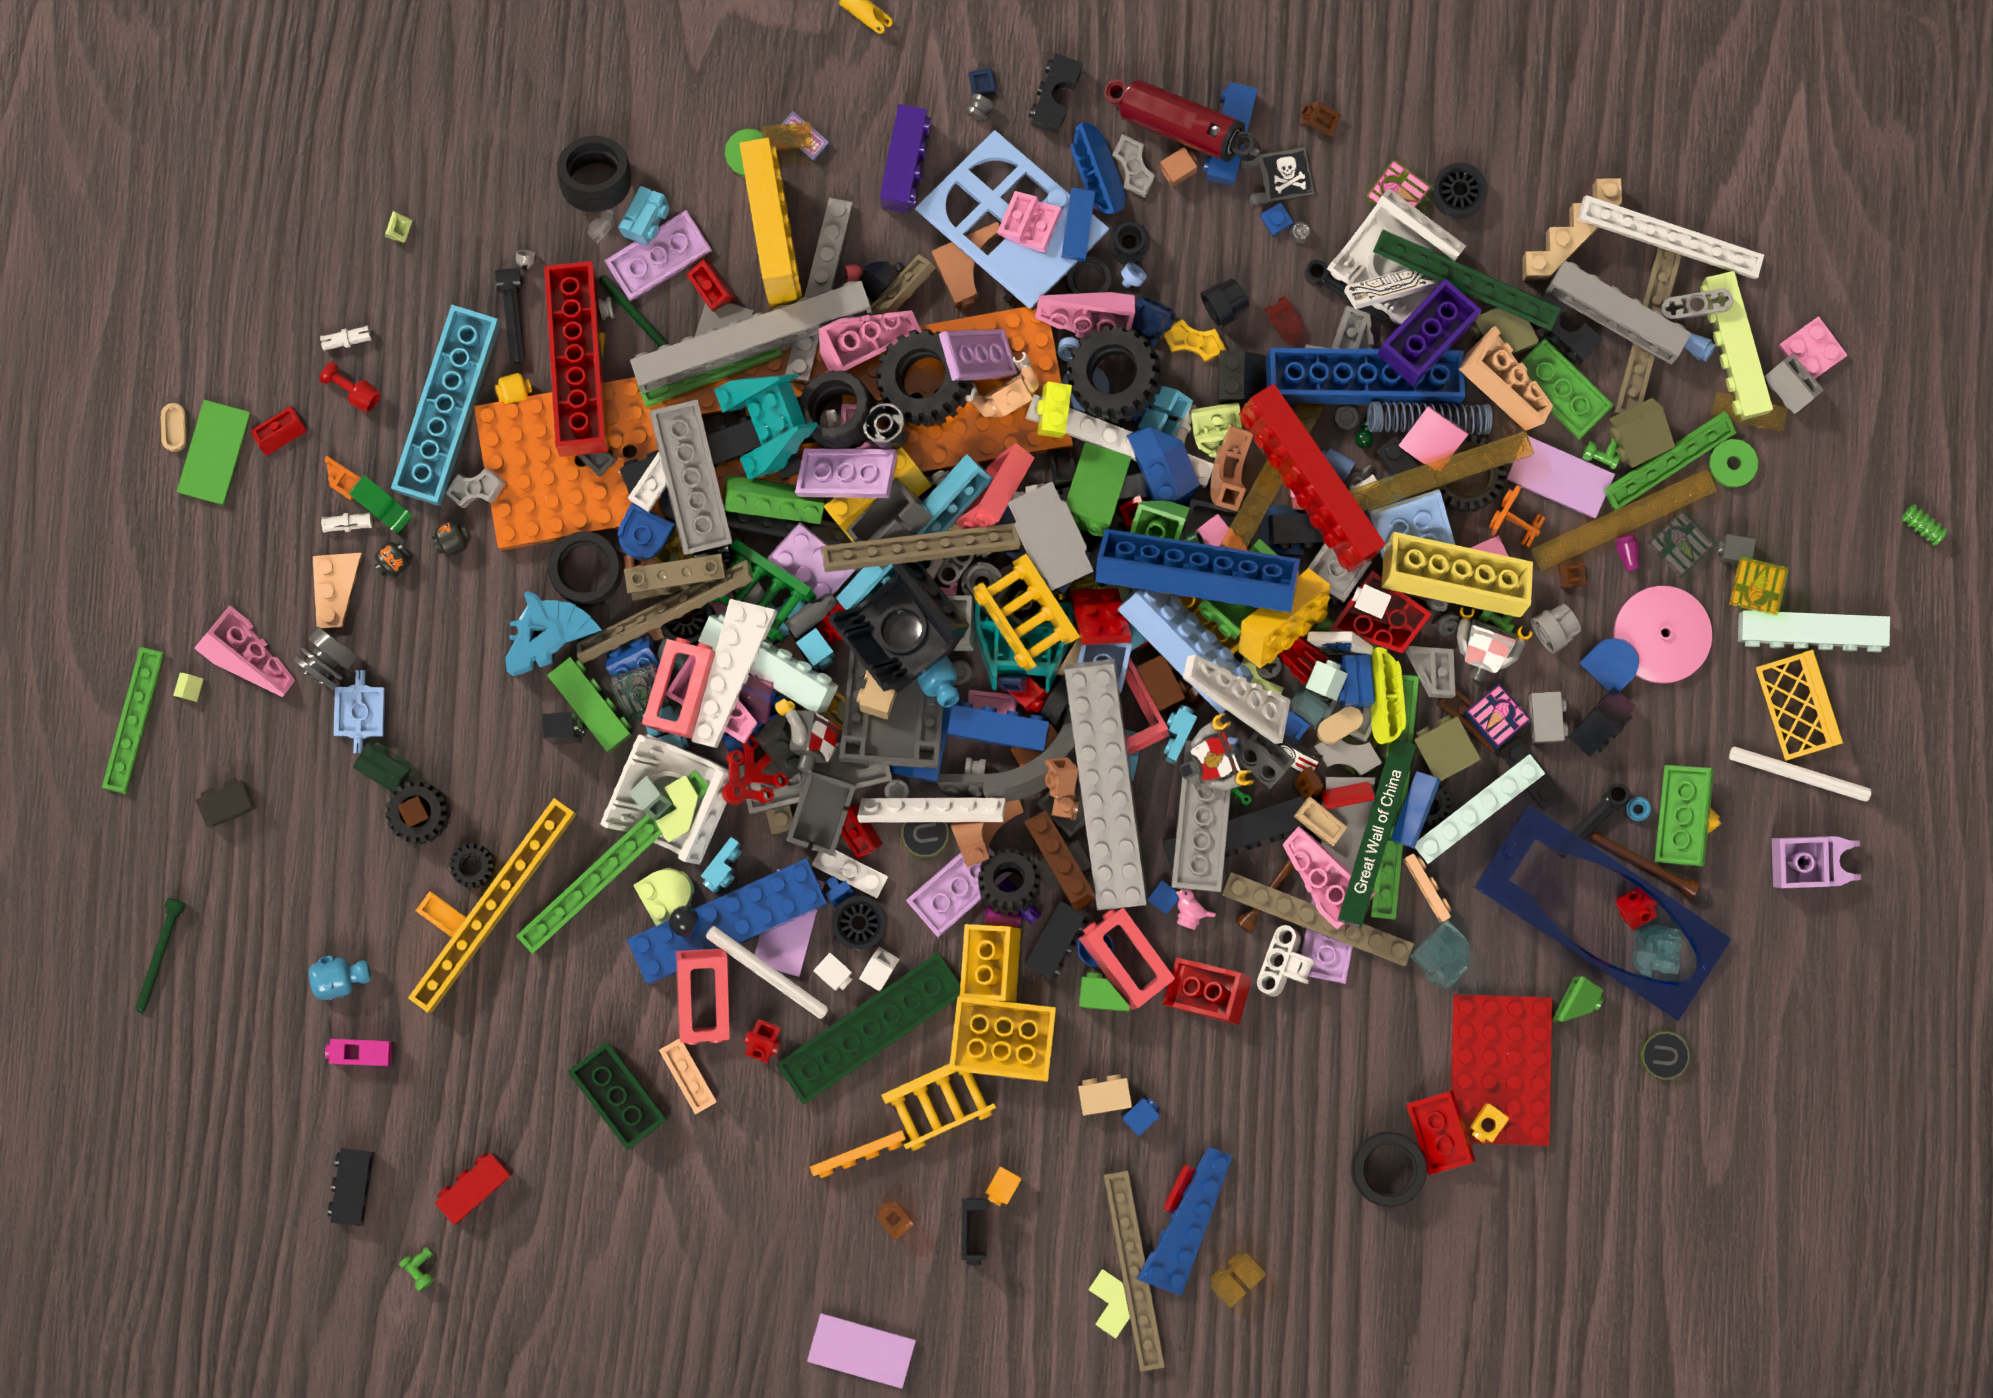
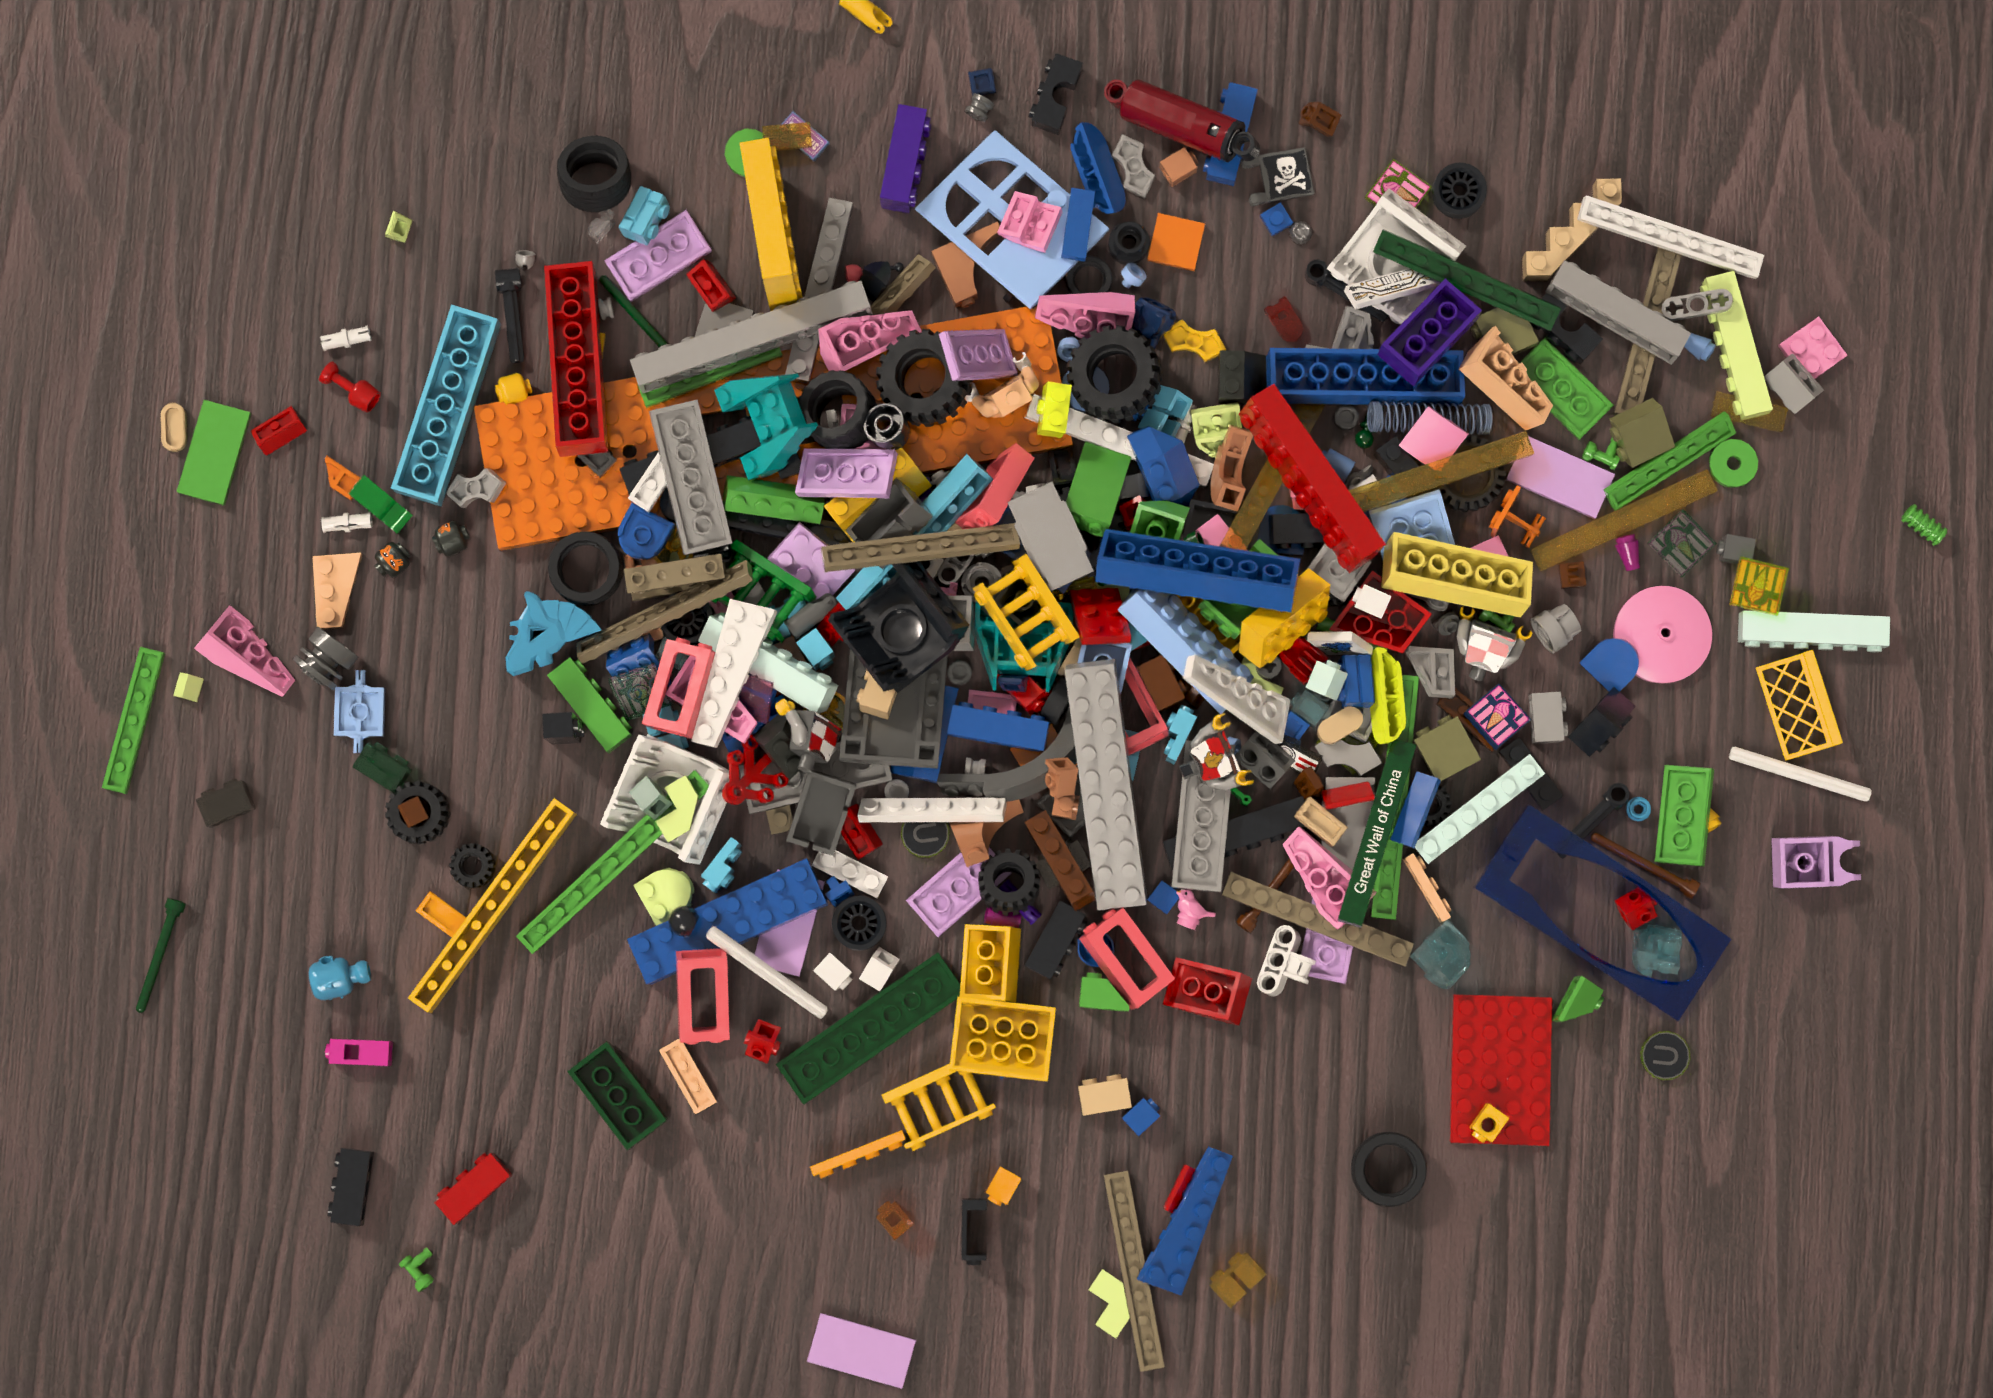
dark azure piece [916,656,959,708] -> none
black piece [1200,278,1249,328] -> none
red plate [1406,1090,1476,1175] -> none
none -> orange tile [1147,213,1205,271]

